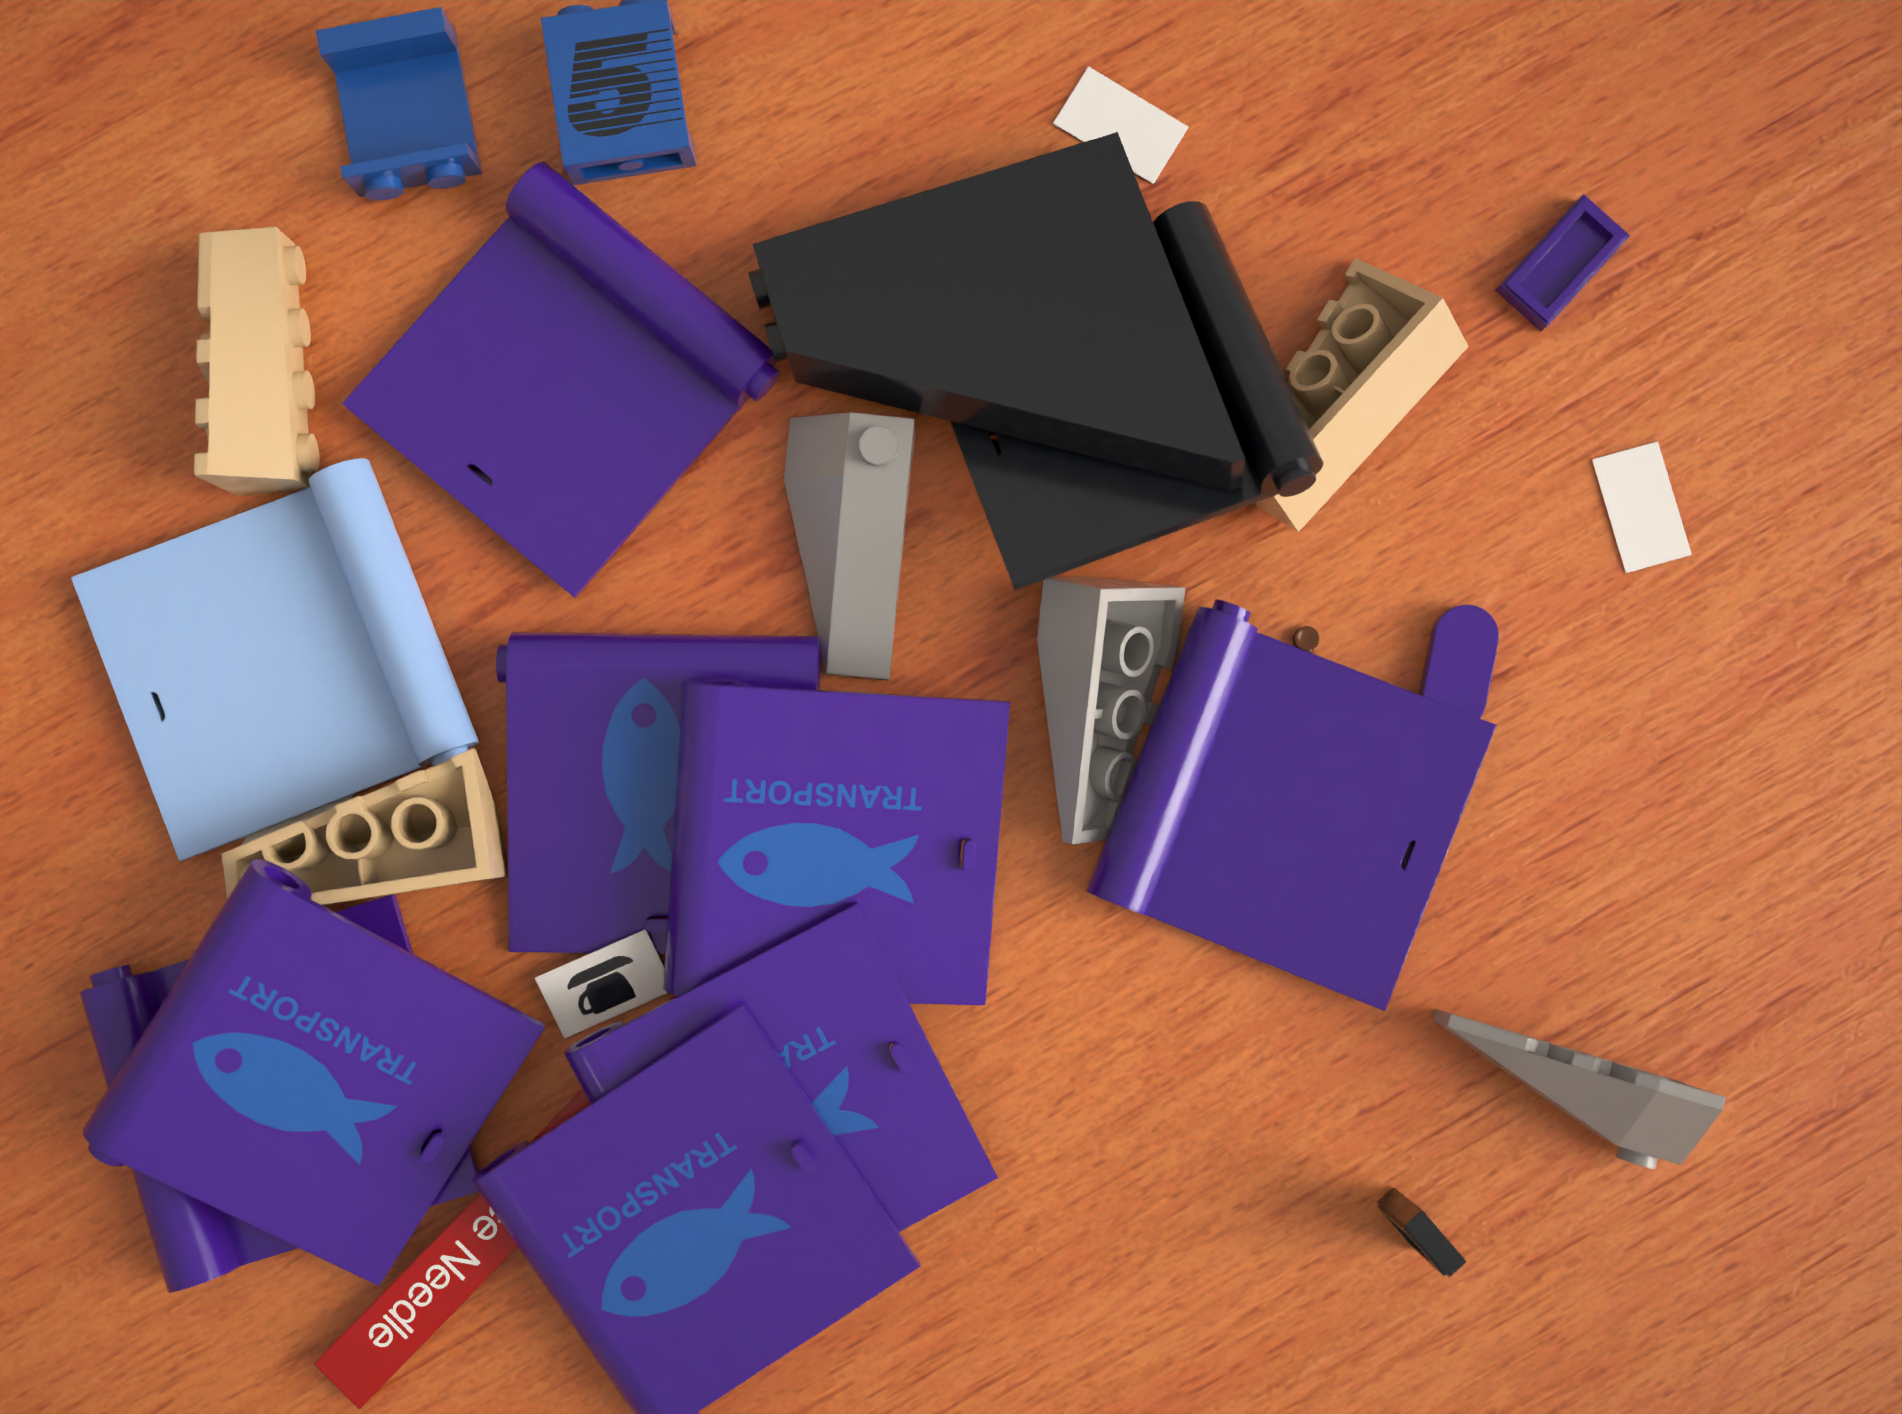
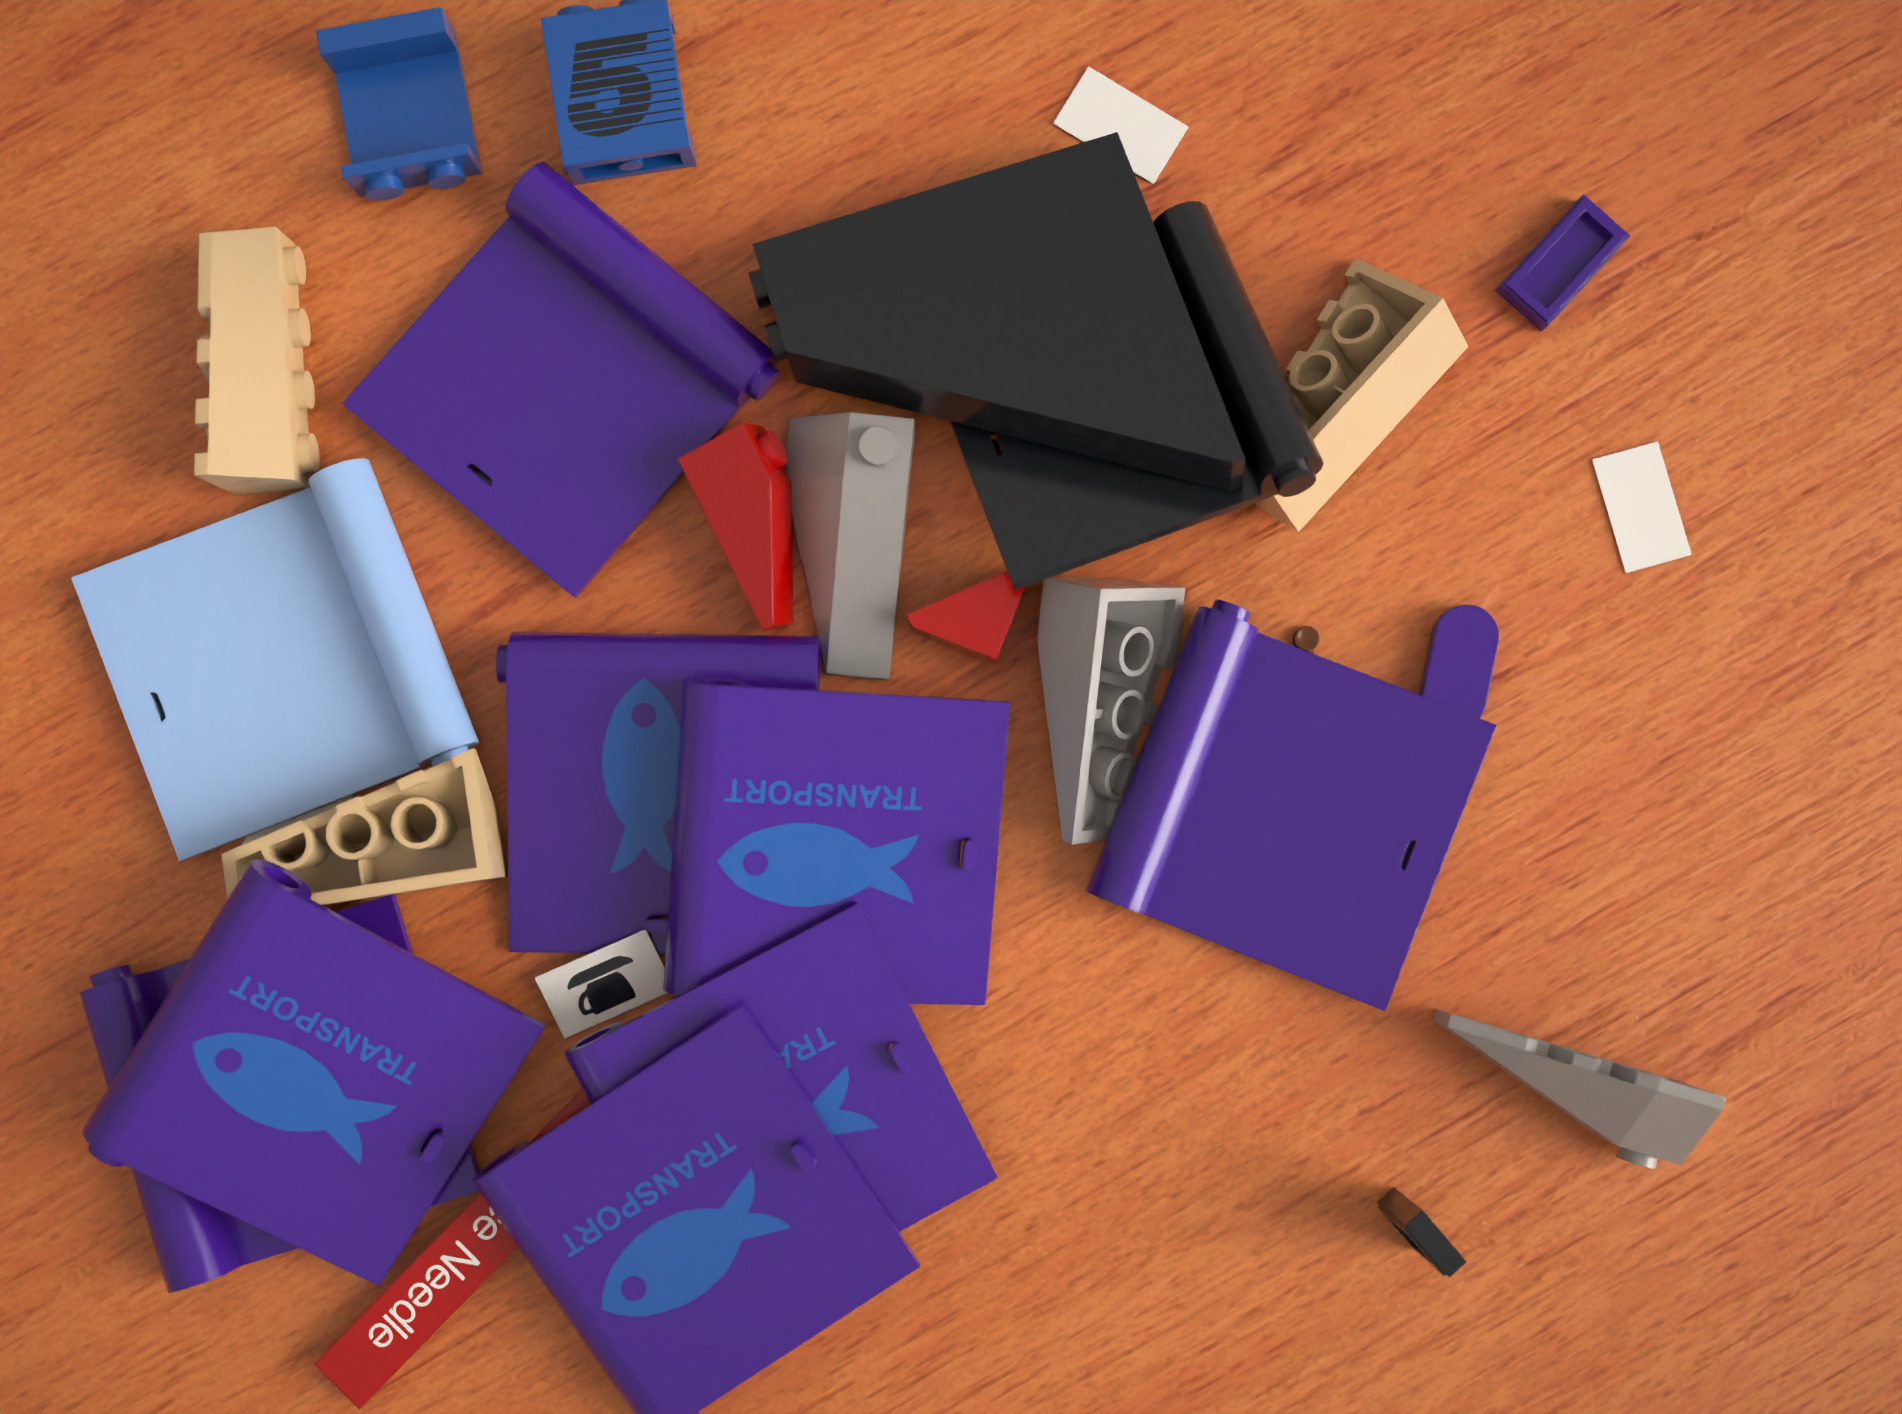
none -> red slope [678,422,794,631]
none -> red slope [907,571,1026,664]

